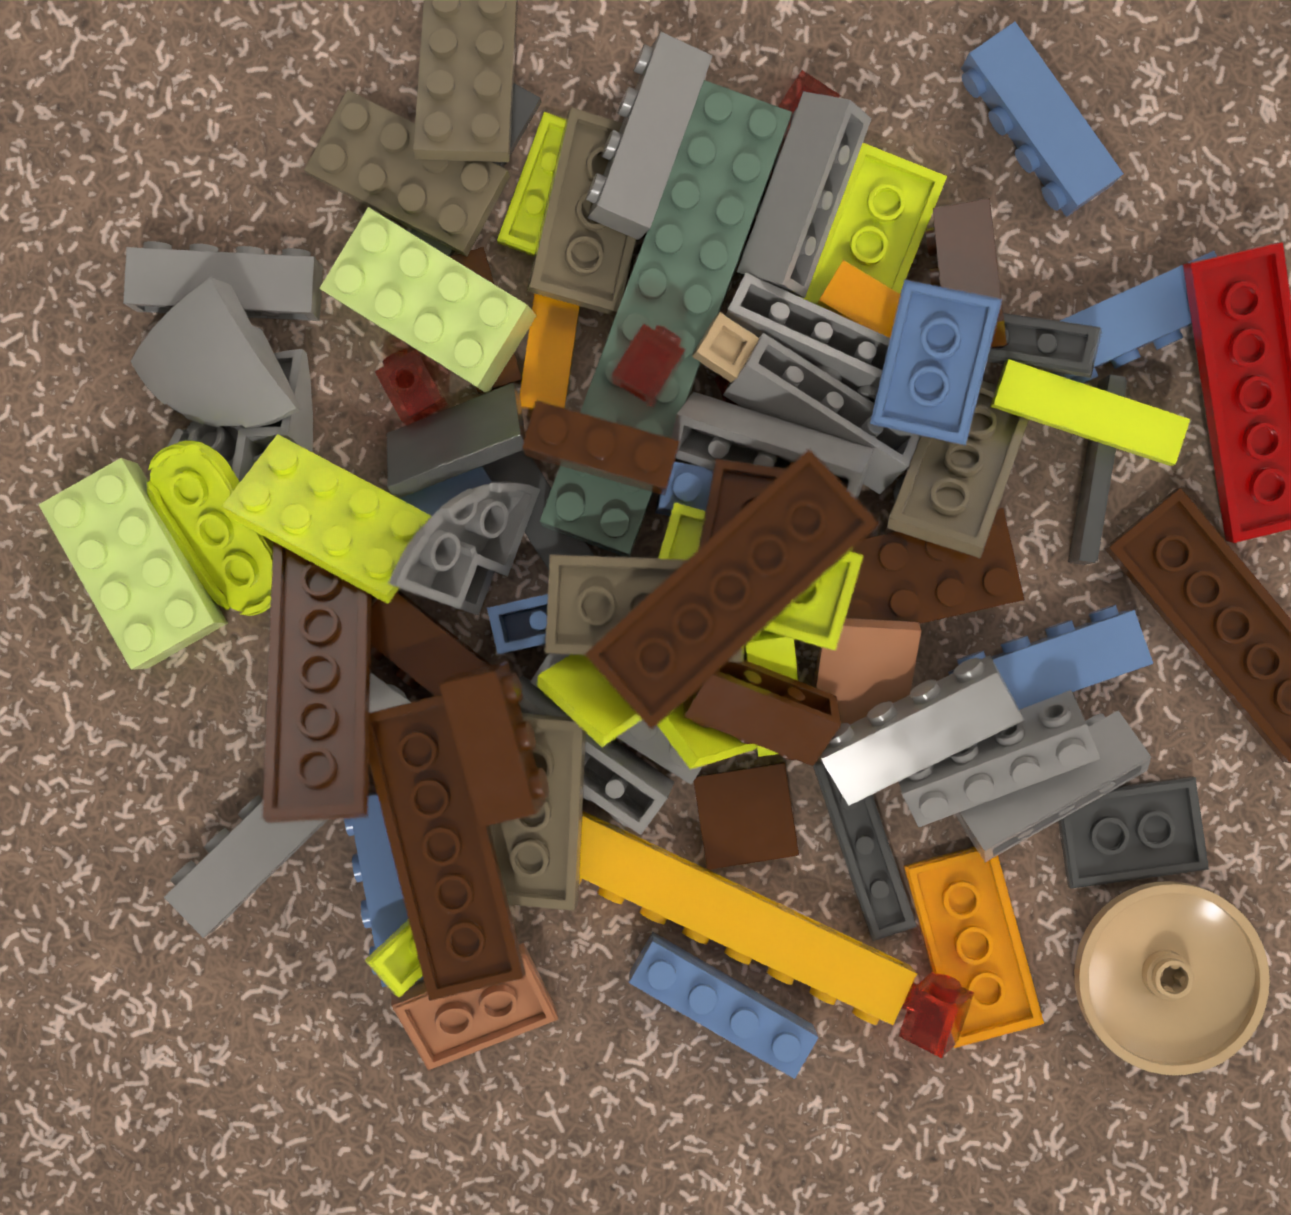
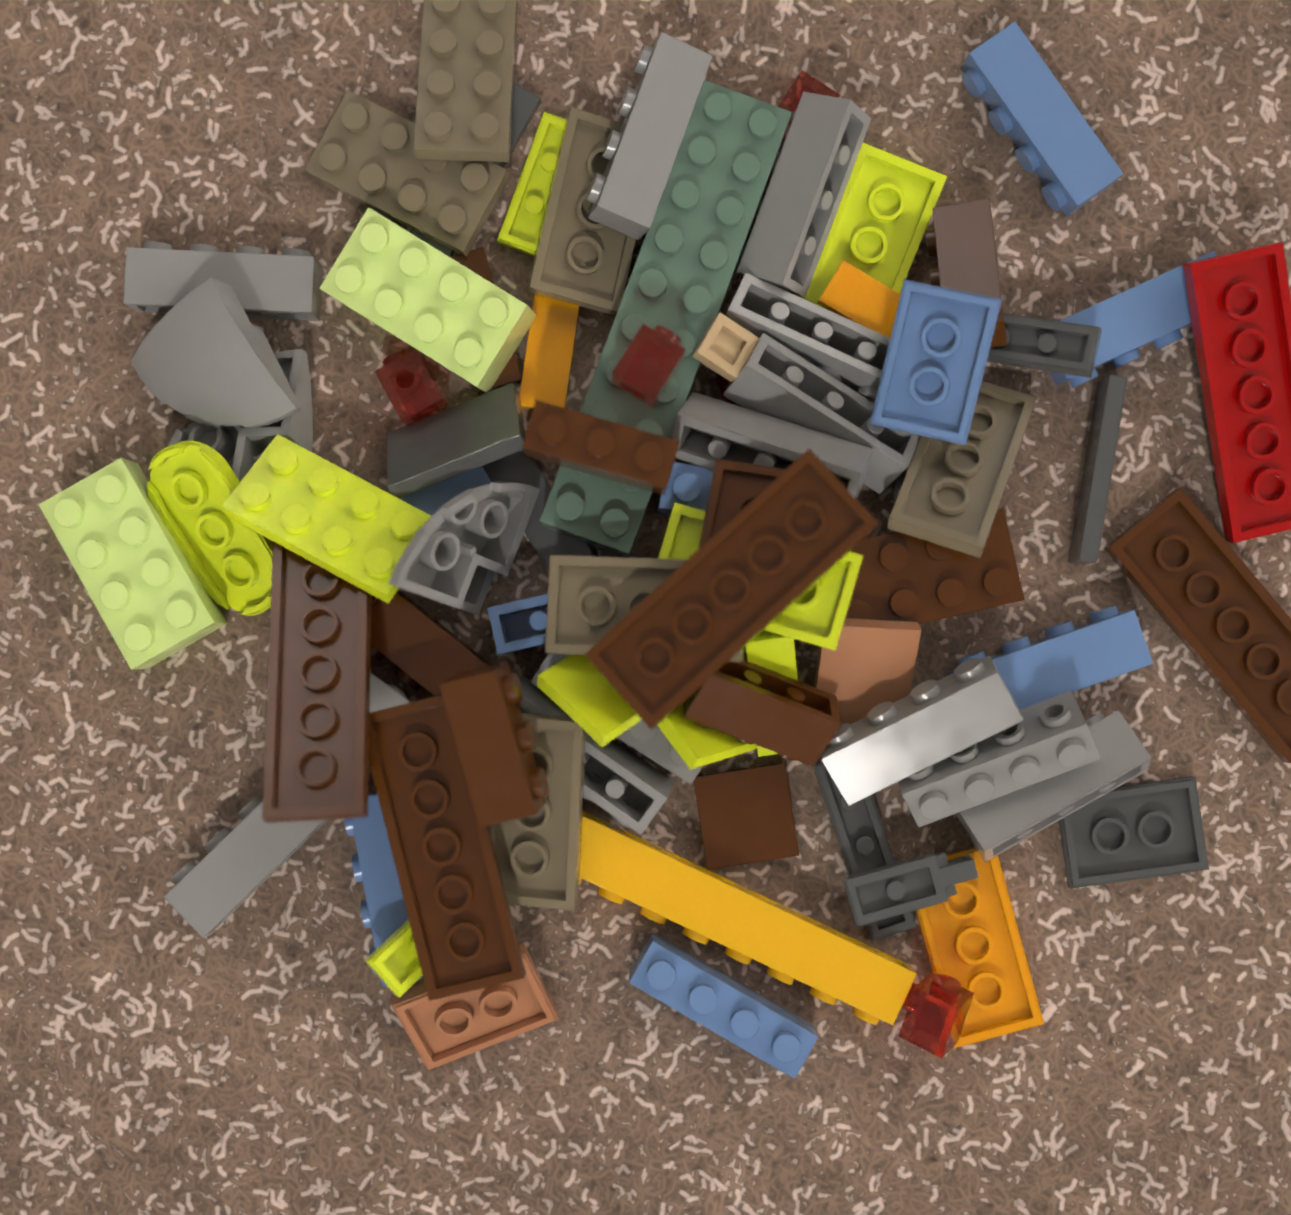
neon yellow tile [990,359,1191,466] -> none
tan dish [1074,881,1270,1075] -> none
none -> dark grey hinge [842,852,979,926]

